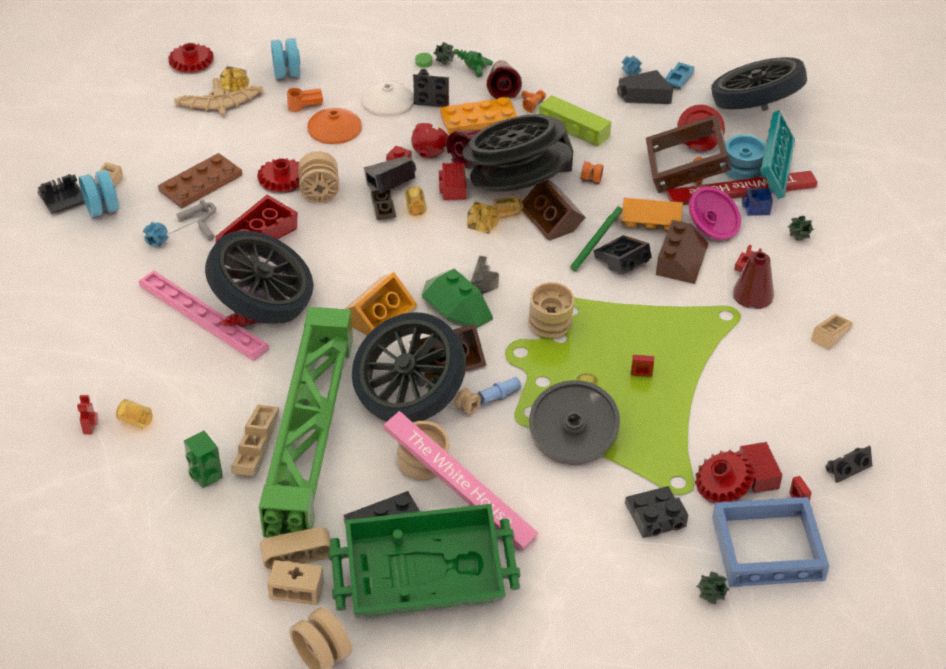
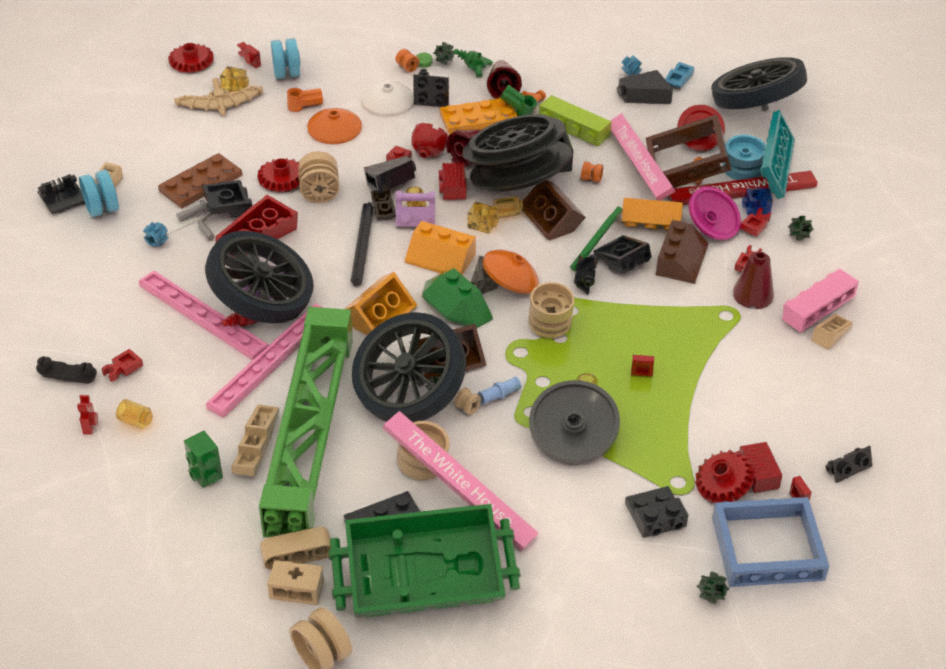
none -> black piece [36,356,97,384]
none -> red plate [101,349,143,382]
none -> black plate [202,180,252,218]
none -> bright pink tile [206,303,324,418]
none -> red plate [237,42,261,68]
none -> black axle [350,202,374,286]
none -> orange wheel [395,49,419,72]
none -> lavender plate [396,191,435,227]
none -> light orange slope [405,221,476,275]
none -> orange dish [483,249,539,294]
none -> green piece [500,85,537,116]
none -> black hinge [574,254,598,295]
none -> bright pink tile [610,113,675,201]
none -> red plate [740,208,772,237]
none -> bright pink brick [782,269,859,333]

